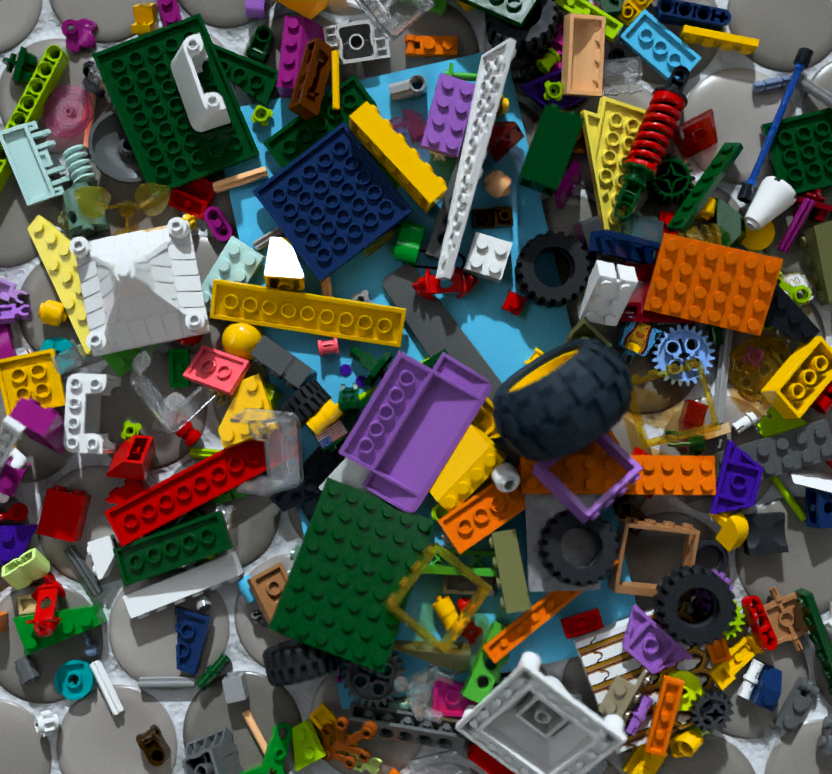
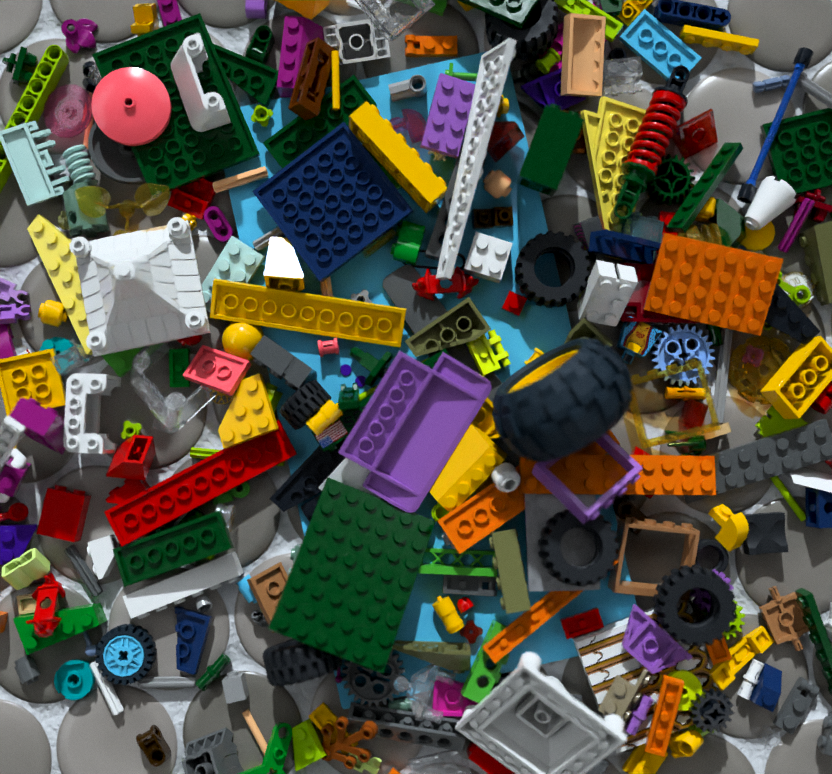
white gear [34,710,59,737] -> none
red wheel [175,420,202,447] -> none
clear windscreen [230,408,304,496] -> none
clear yellow window [385,542,493,654] -> none
lime plate [543,81,563,101] -> none
magenta plate [554,161,581,209] -> none
dark purple wing [709,440,764,514] -> none
white pin [732,412,759,434] -> none
red beam [741,596,777,651] -> none
none -> coral dish [91,67,172,146]
none -> wheel [95,624,157,685]
none -> olive wedge [405,297,491,357]
none -> neon yellow plate [466,330,511,376]
none -> yellow pin [665,386,706,401]

